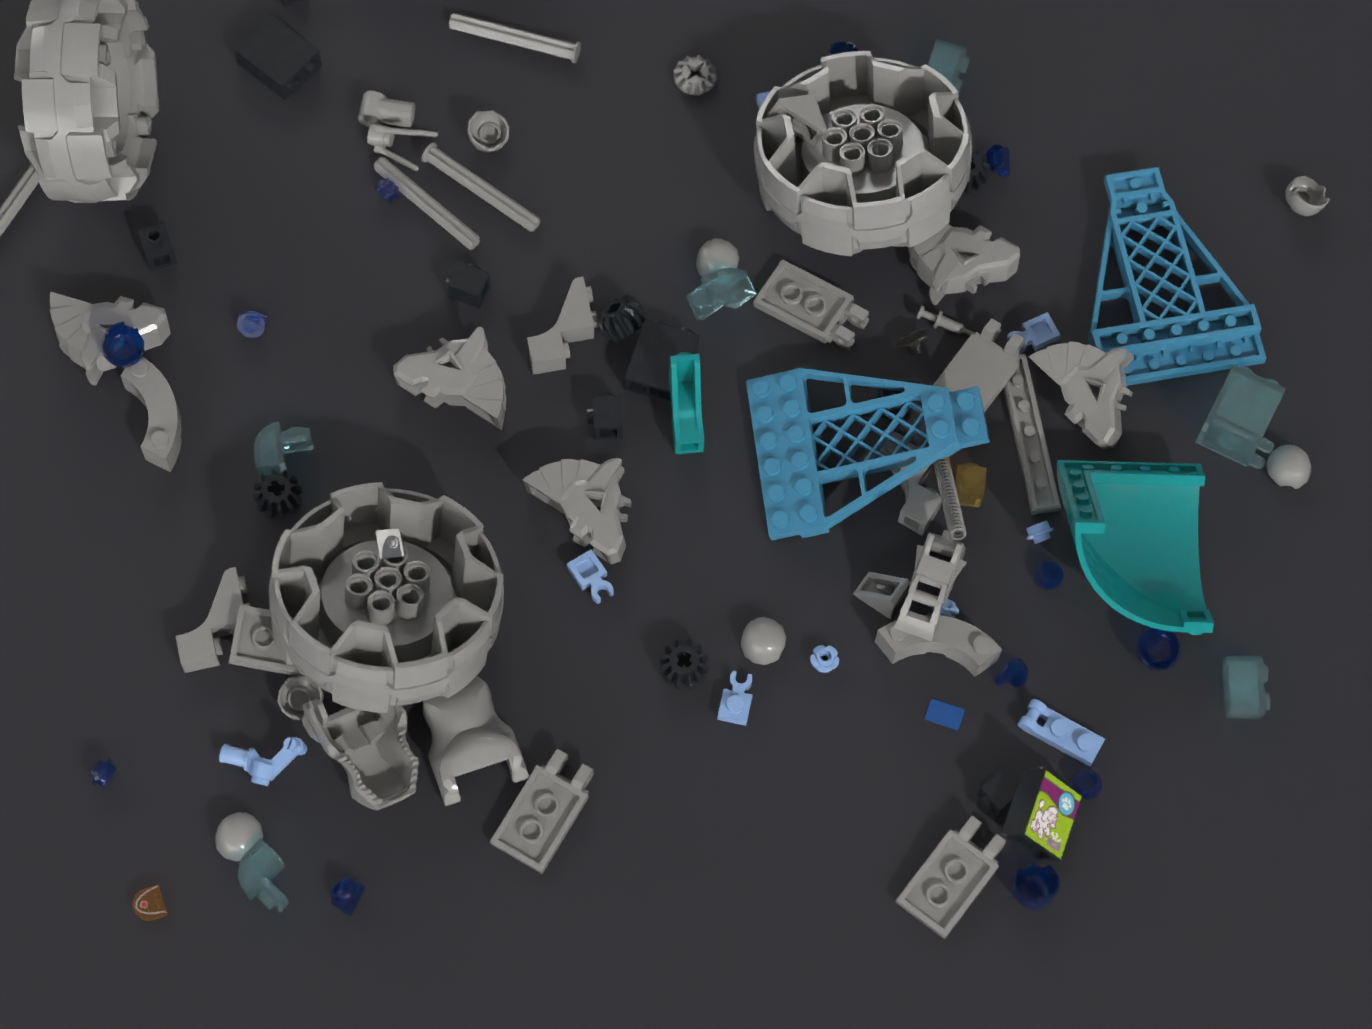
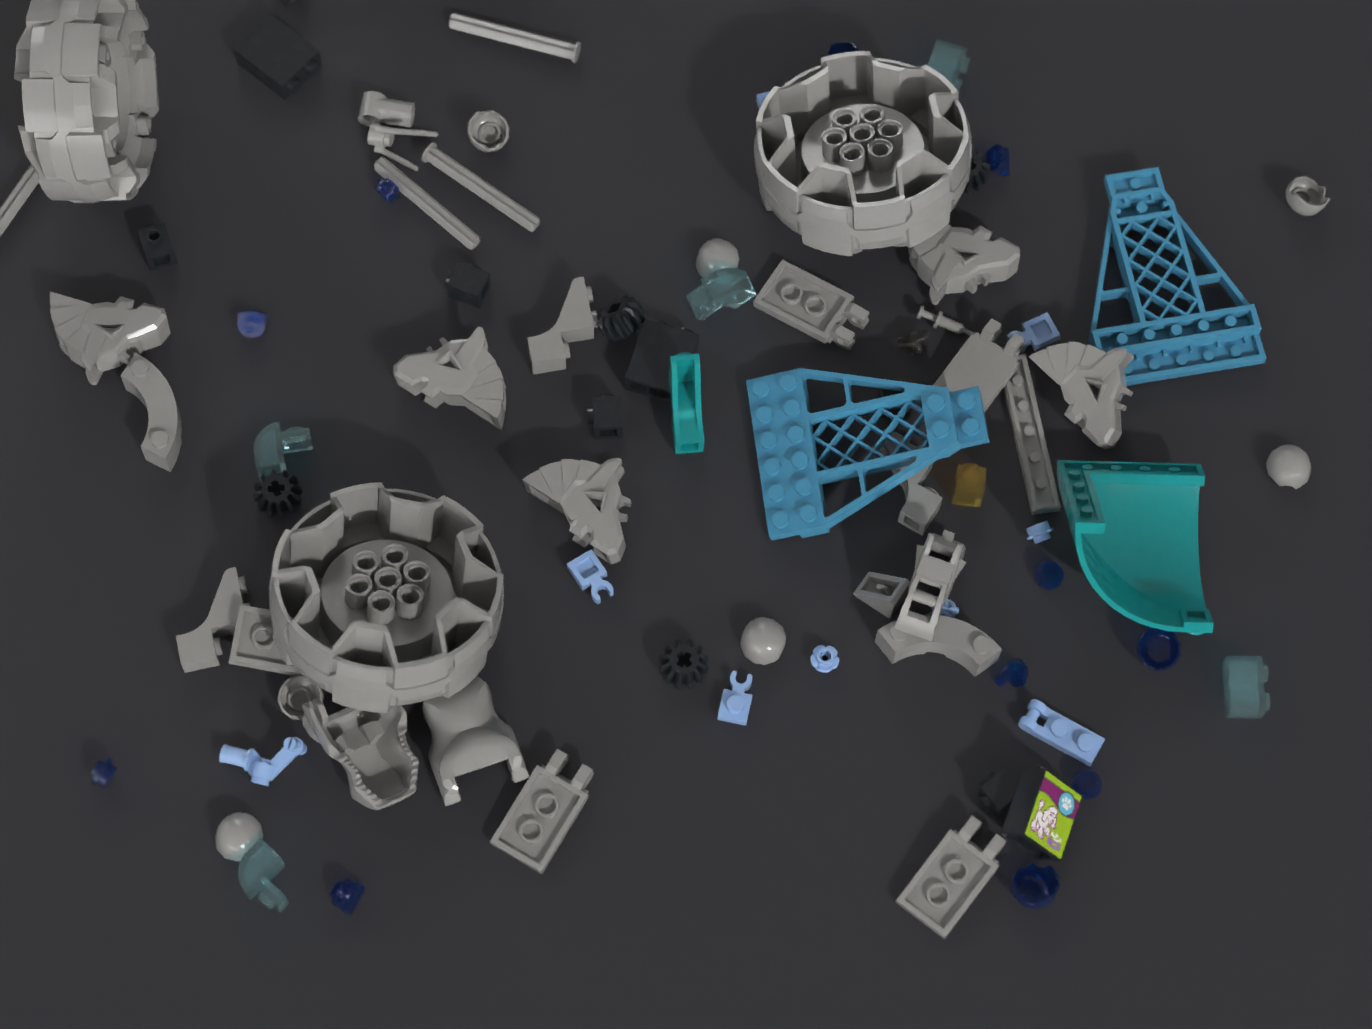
clear blue hair [101,322,144,368] -> none
clear orange tile [132,884,168,921] -> none
sticker [376,529,404,559] -> none
light grey gear [674,54,717,95] -> none
light grey slope [767,94,827,146] -> none
blue sticker [925,699,965,730] -> none
light grey piece [933,457,966,541] -> none
clear light blue container [1195,364,1286,469] -> none

